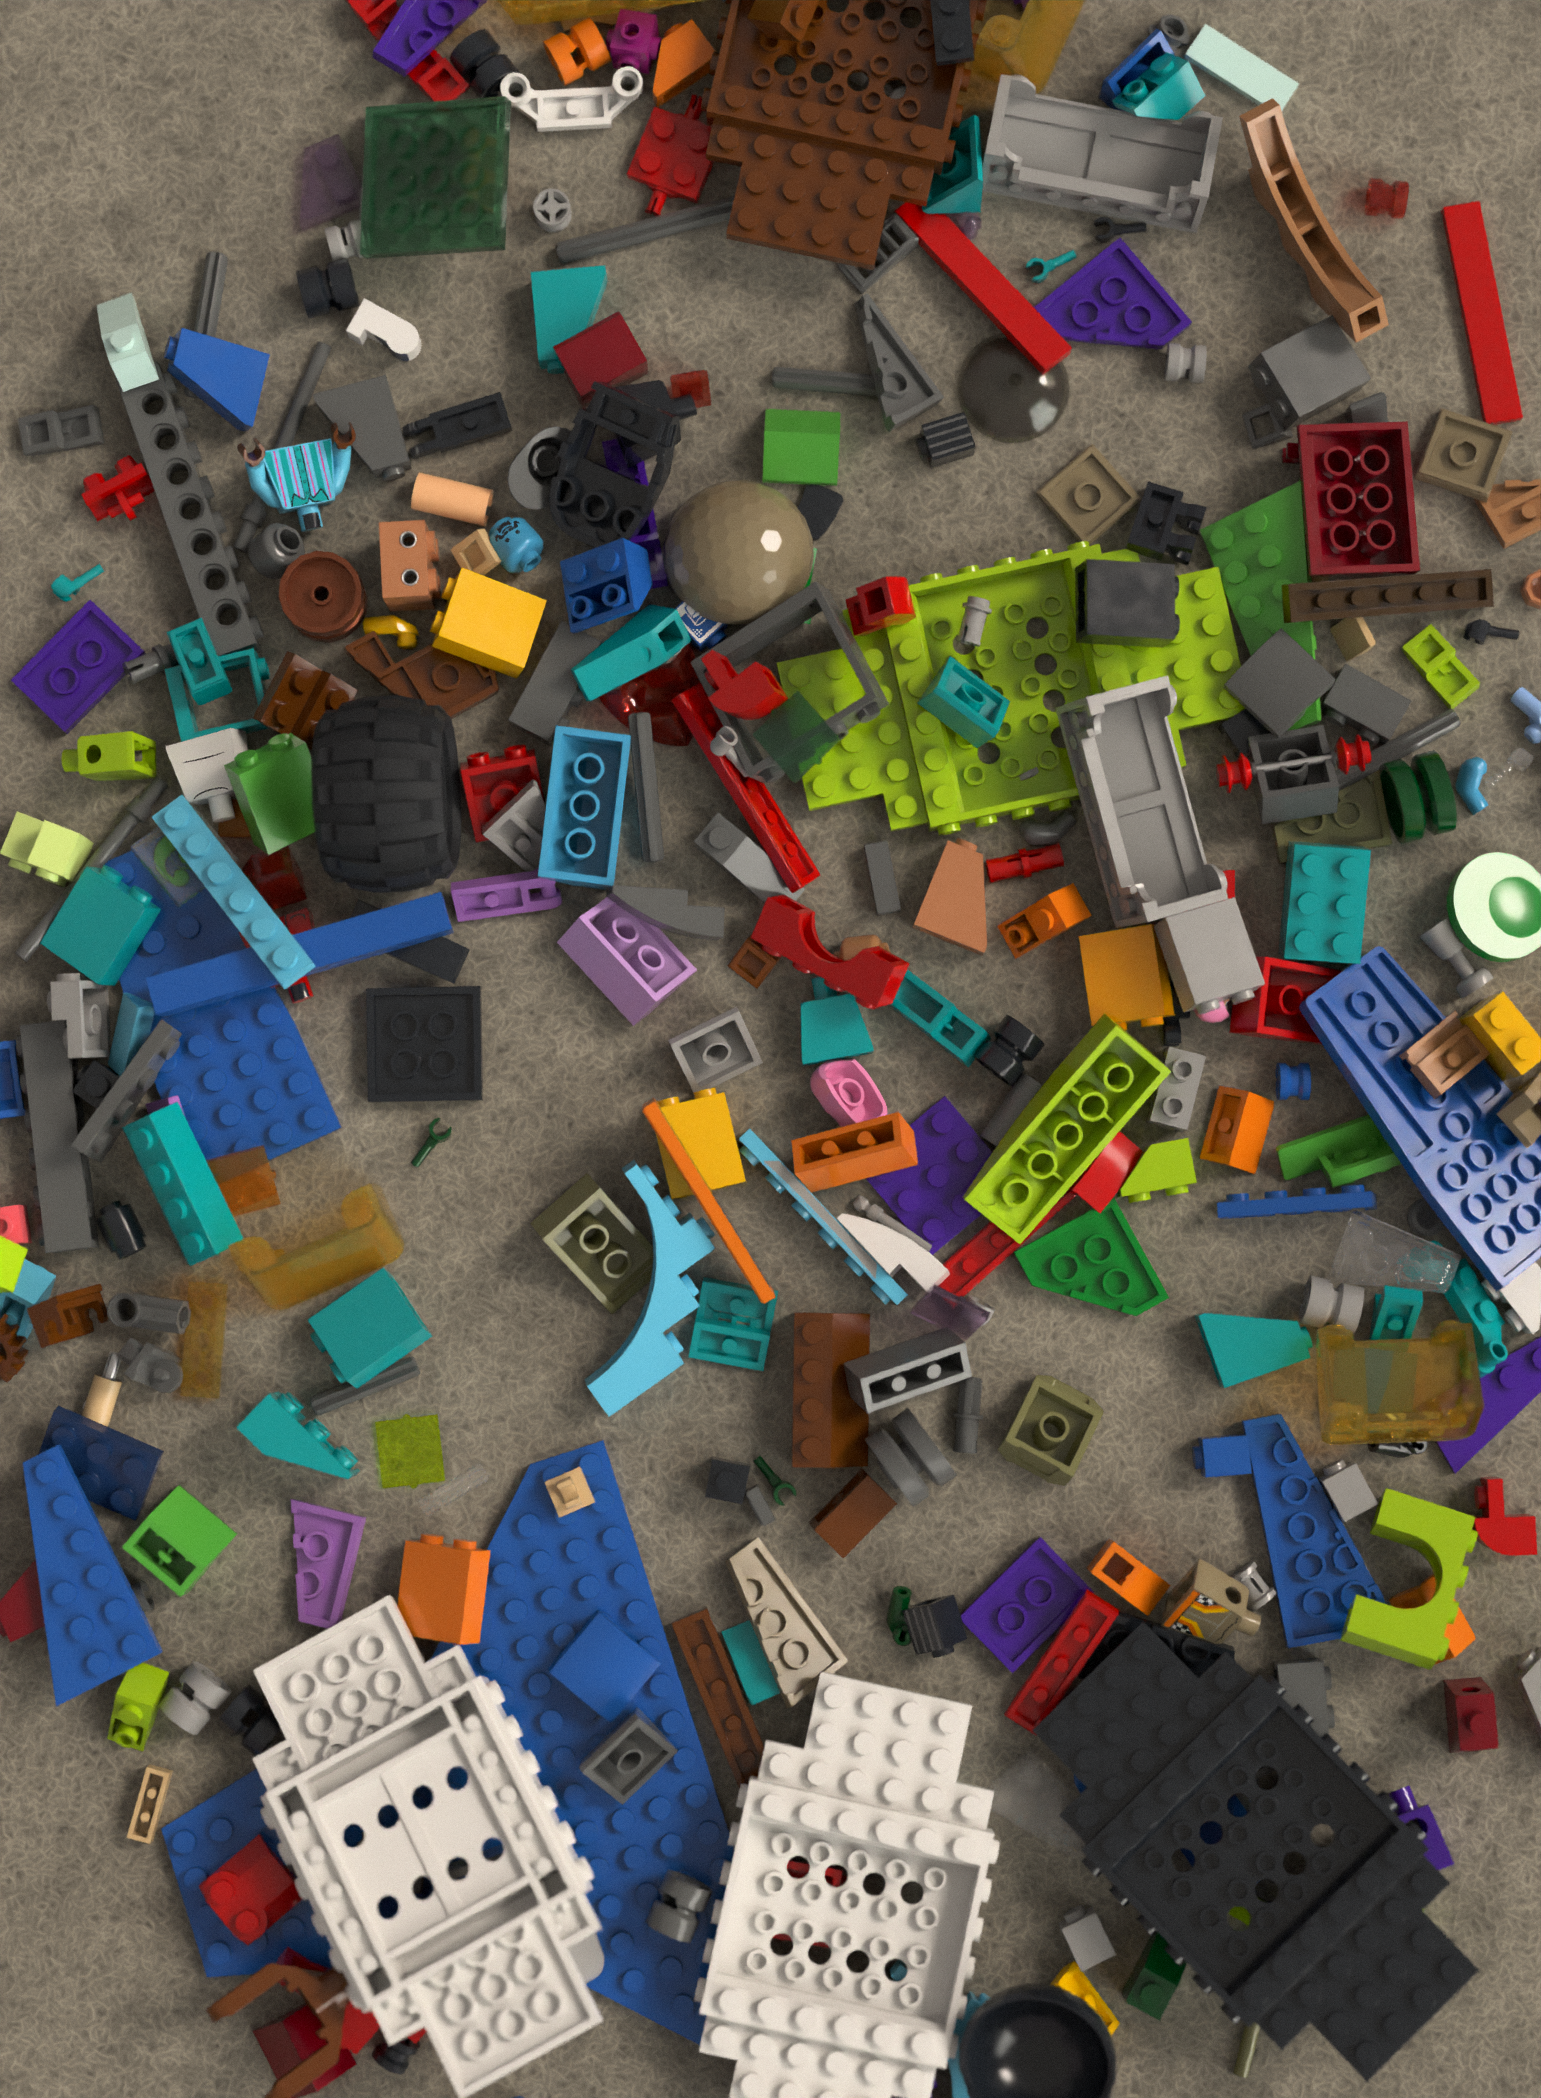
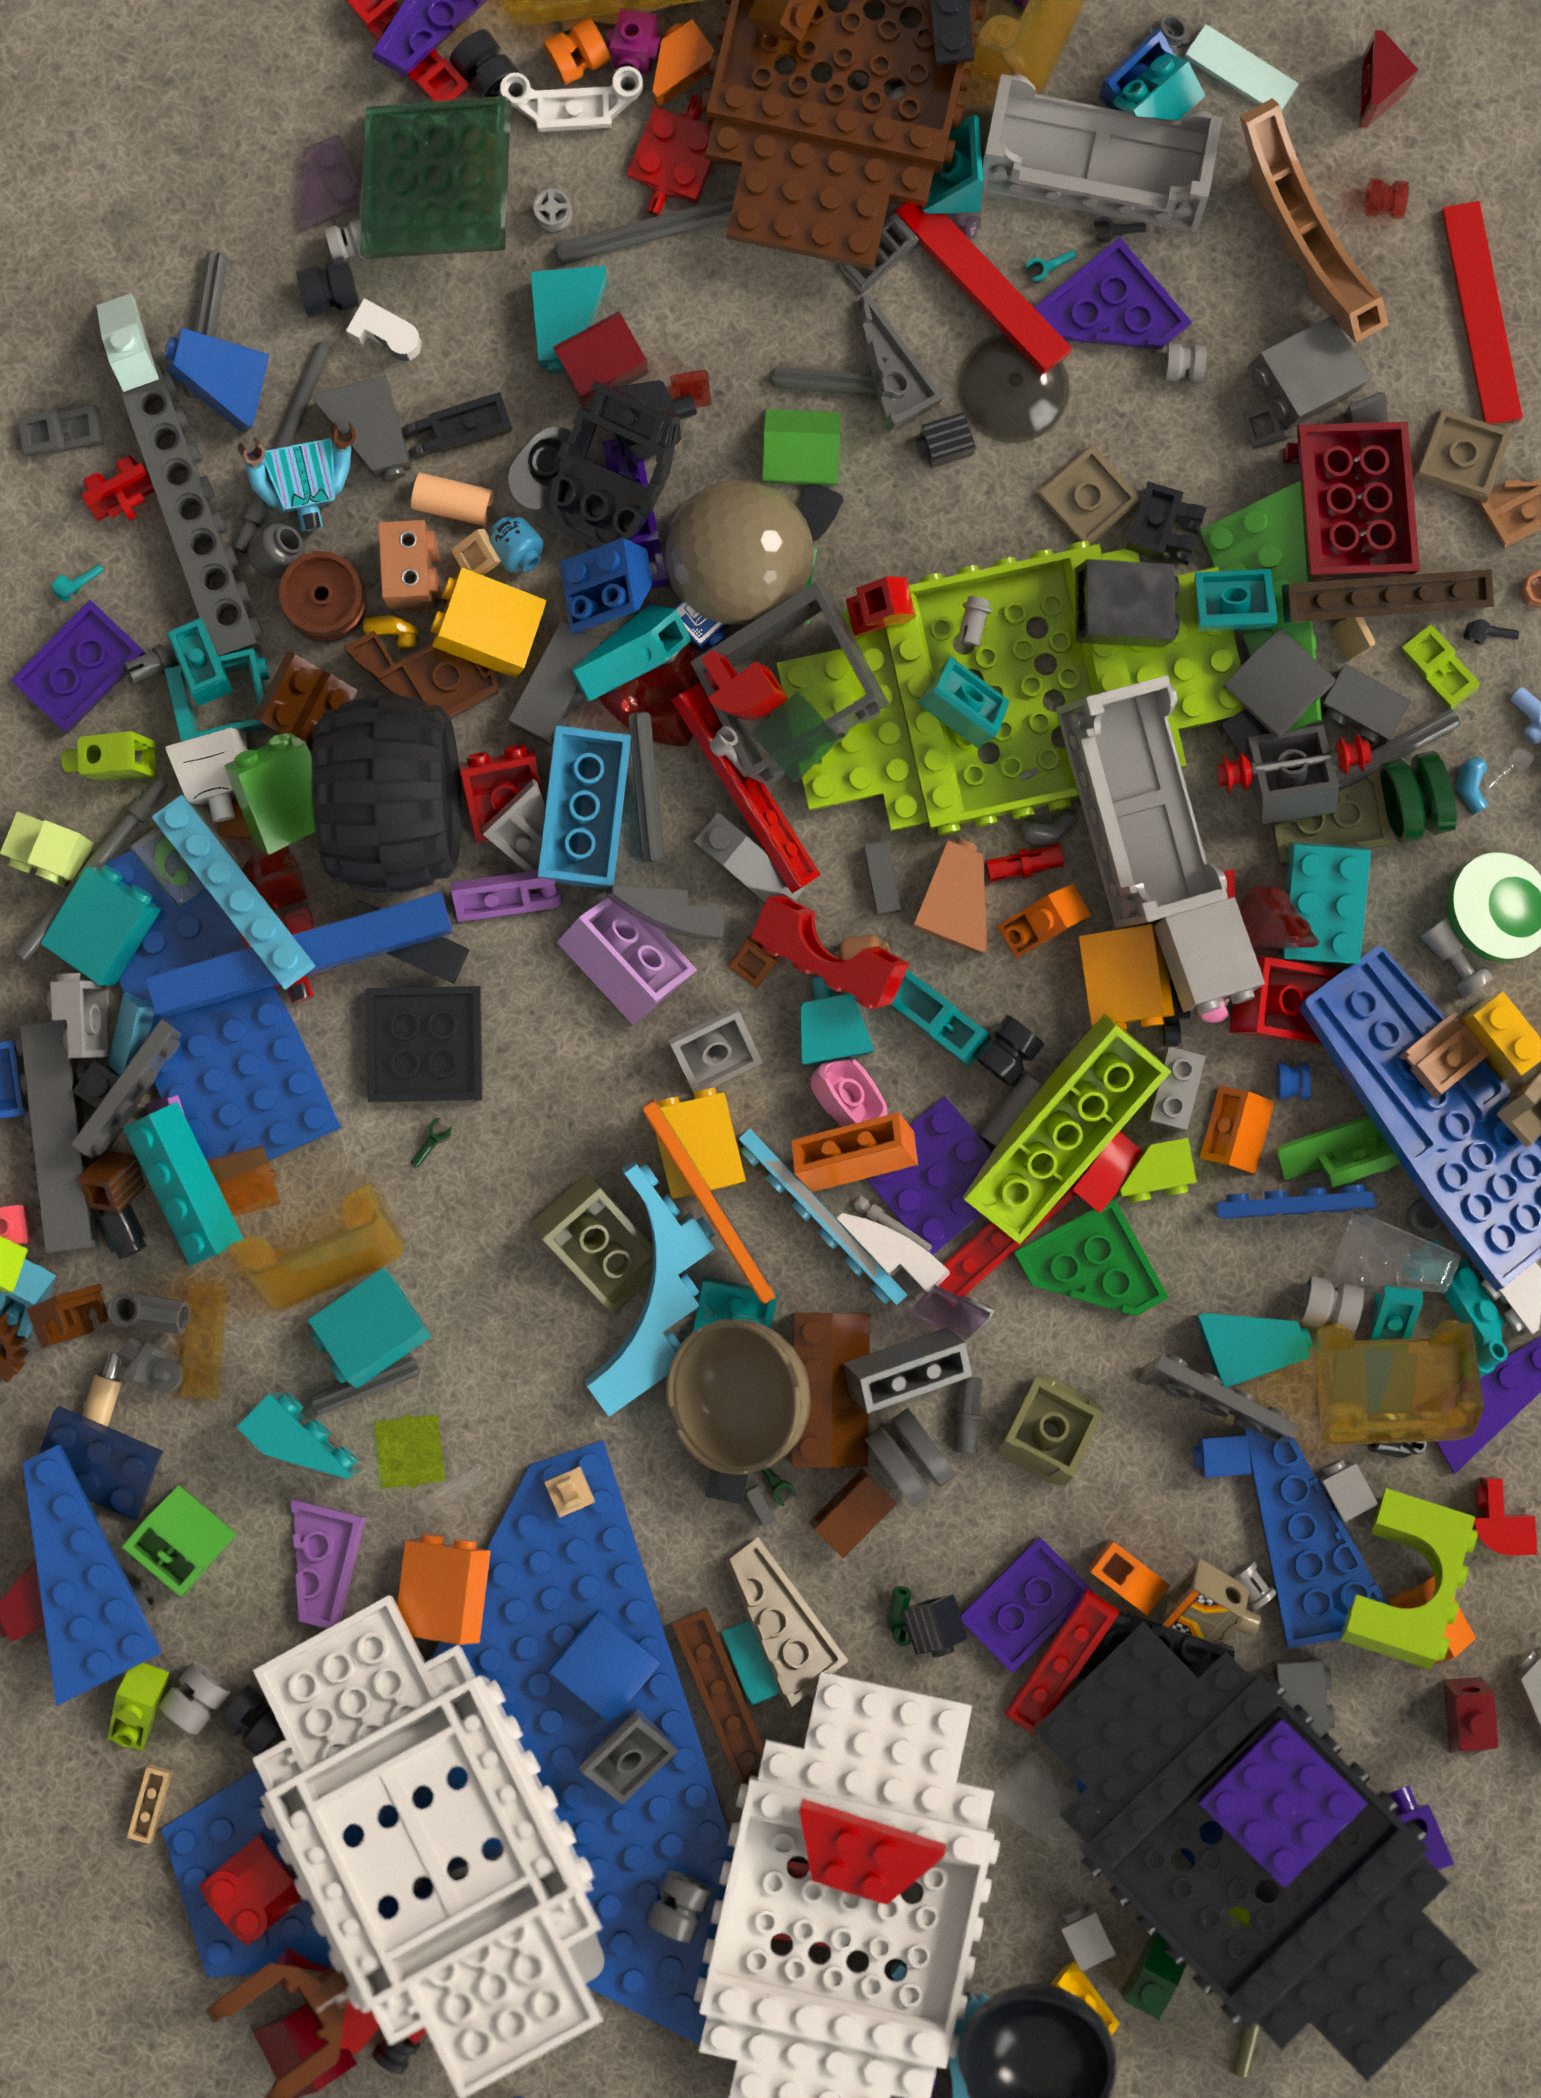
none -> reddish brown brick [78,1151,146,1213]
none -> dark tan piece [666,1319,810,1475]
none -> red wing [799,1798,946,1905]
none -> dark grey wing [1136,1354,1299,1444]
none -> teal slope [1194,569,1277,632]
none -> dark purple plate [1198,1717,1367,1888]
none -> clear red slope [1238,887,1320,948]
none -> dark red slope [1359,30,1419,128]

